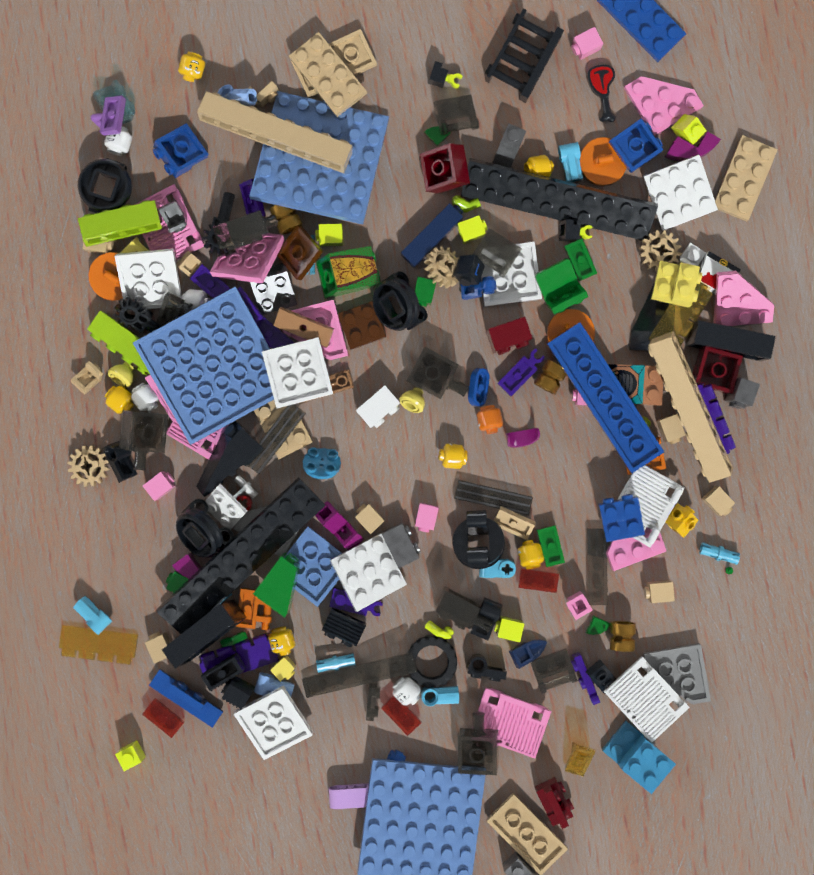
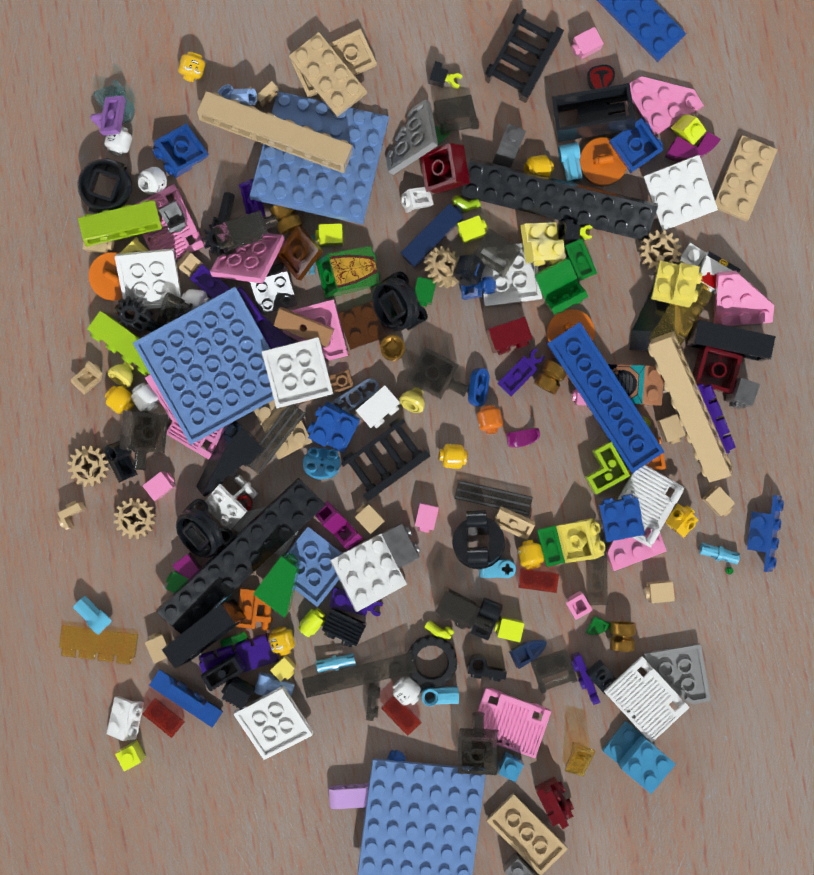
none -> tan bracket [58,501,86,530]
none -> white bracket [106,696,144,741]
none -> tan gear [114,498,157,539]
none -> white head [138,167,167,195]
none -> neon yellow brick [298,608,326,637]
none -> blue plate [307,402,361,454]
none -> sand blue beam [331,378,379,412]
none -> black fence [341,418,430,501]
none -> pearl gold wheel [380,335,405,361]
none -> light grey plate [386,99,438,175]
none -> white bracket [401,187,434,213]
none -> dark azure brick [497,751,524,782]
none -> light yellow plate [520,222,566,266]
none -> black piece [552,83,635,142]
none -> light yellow plate [556,518,605,563]
none -> lime brick [584,442,630,495]
none -> blue bracket [747,495,784,572]

